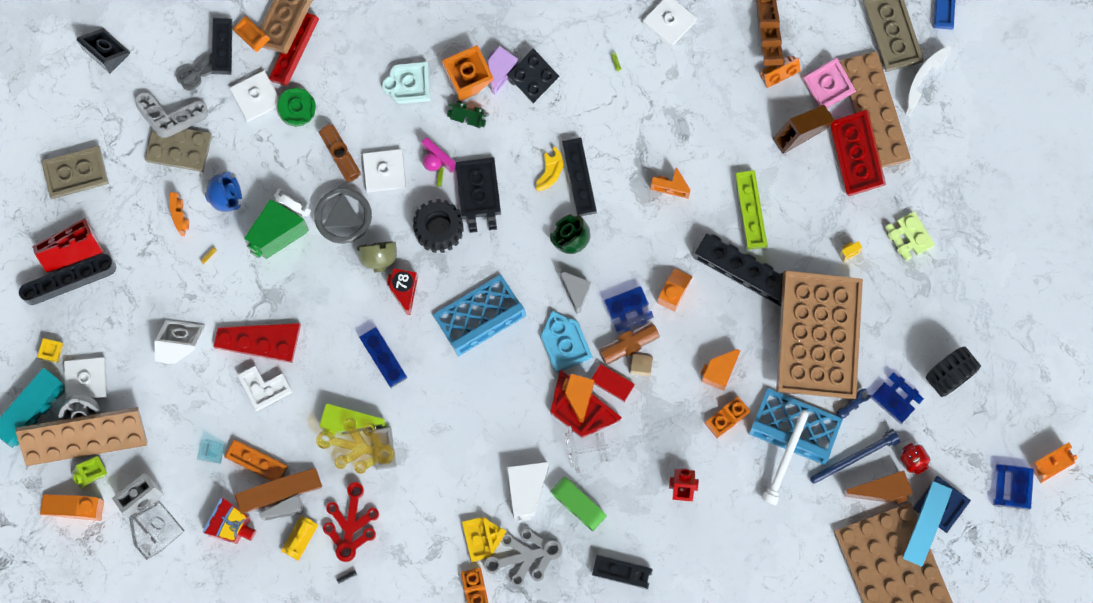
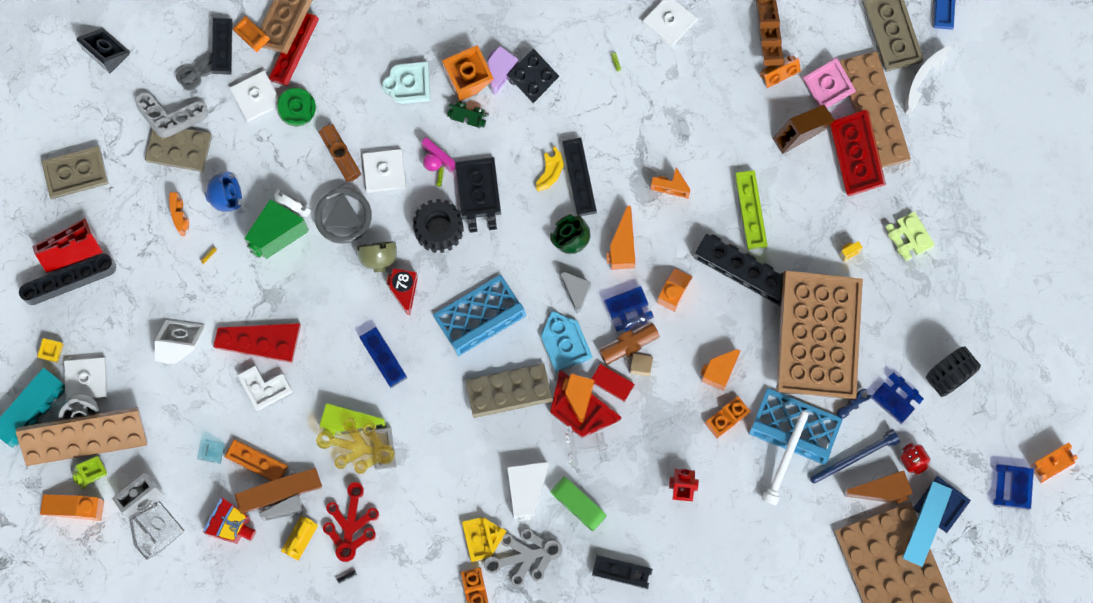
none -> dark tan plate [465,363,553,418]
none -> orange slope [606,206,636,270]

